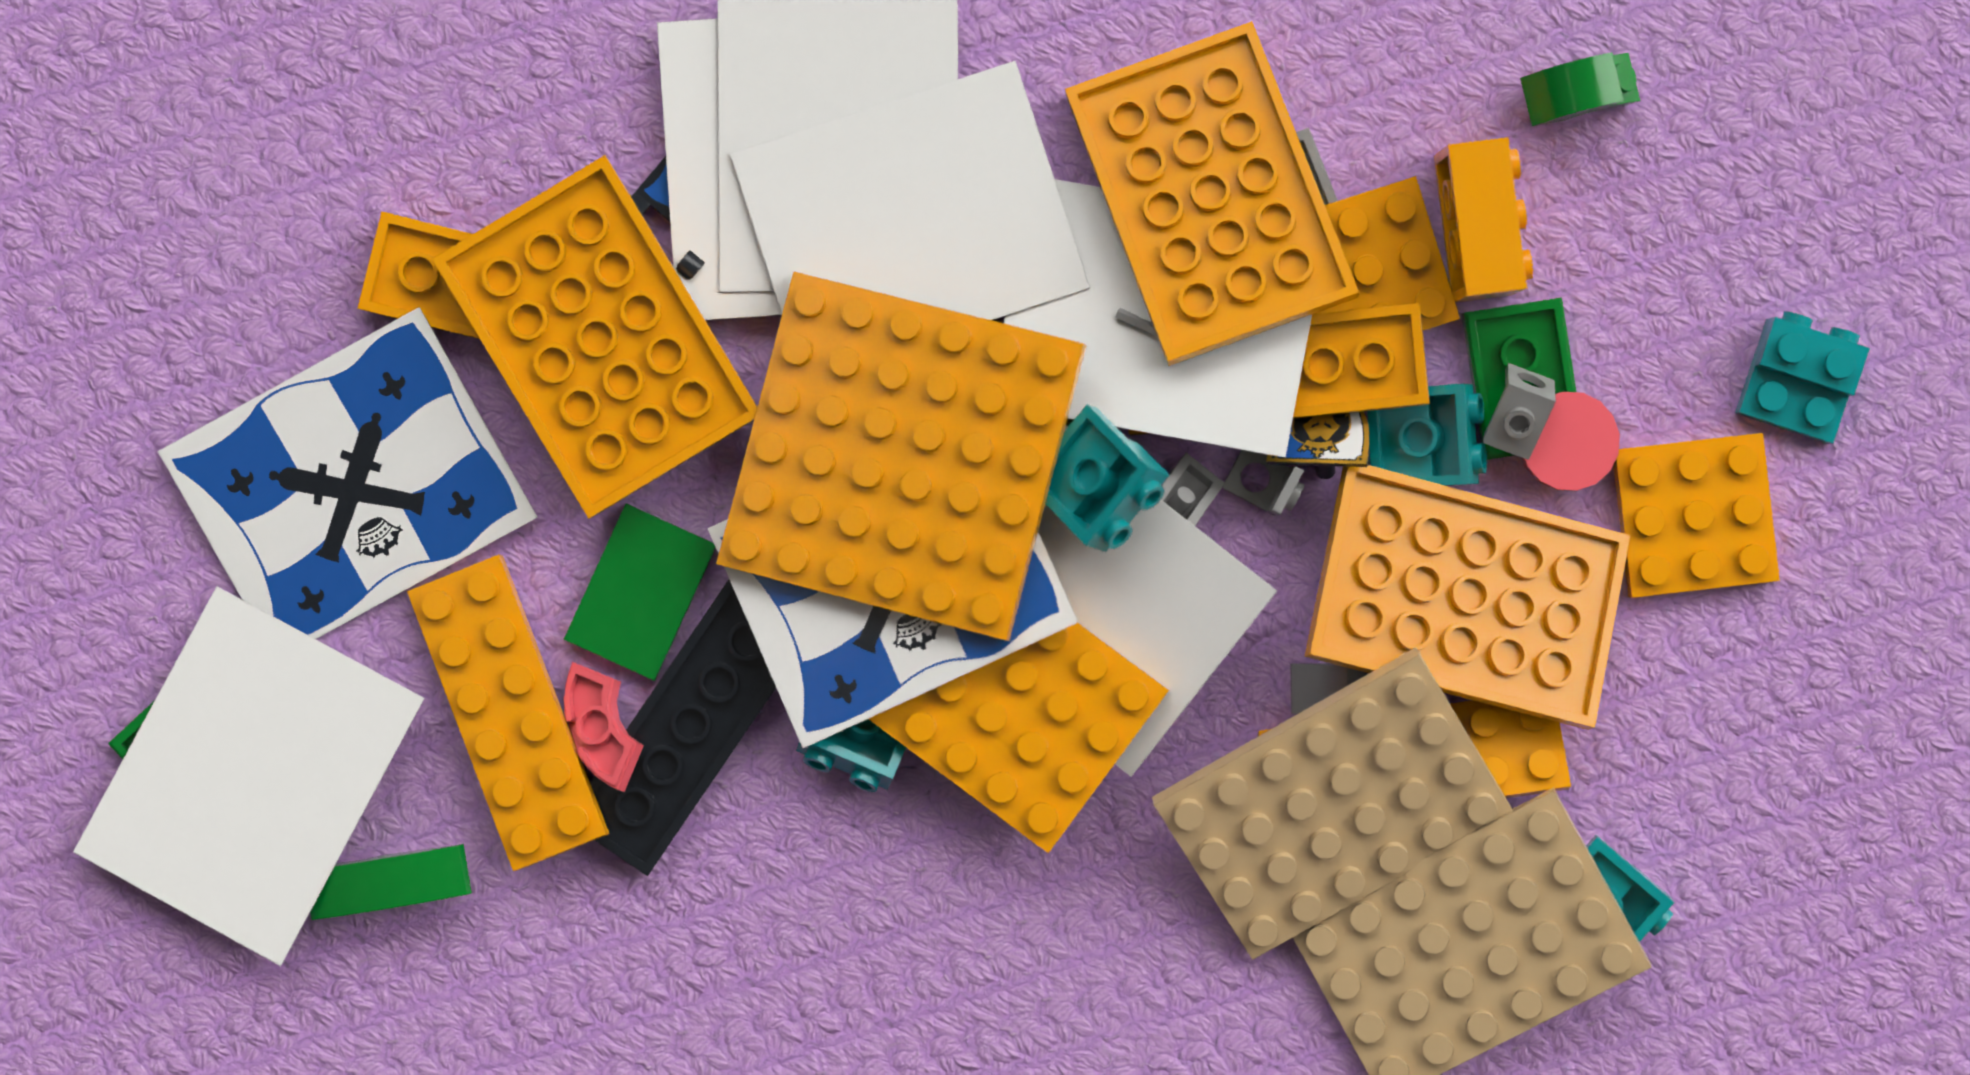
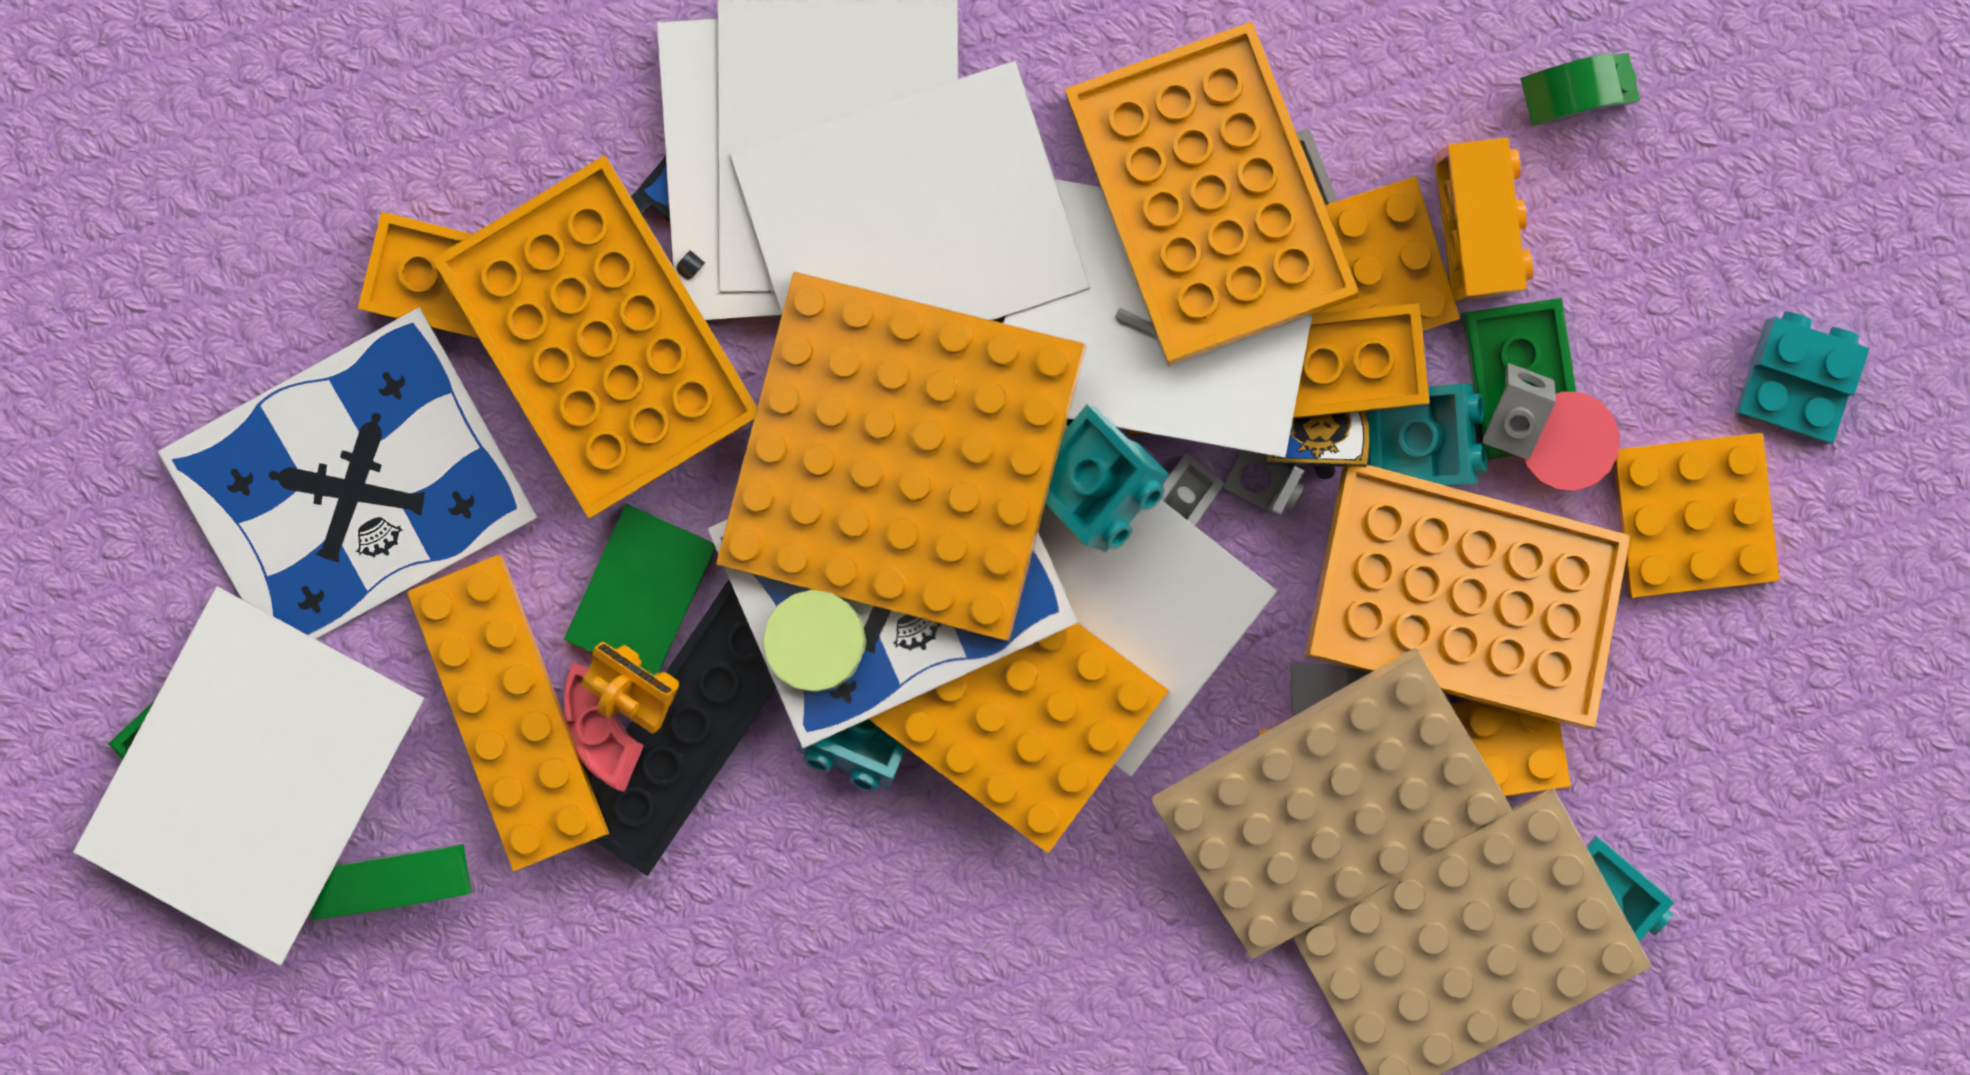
none -> light orange hips [581,642,679,734]
none -> yellowish green tile [763,590,866,692]

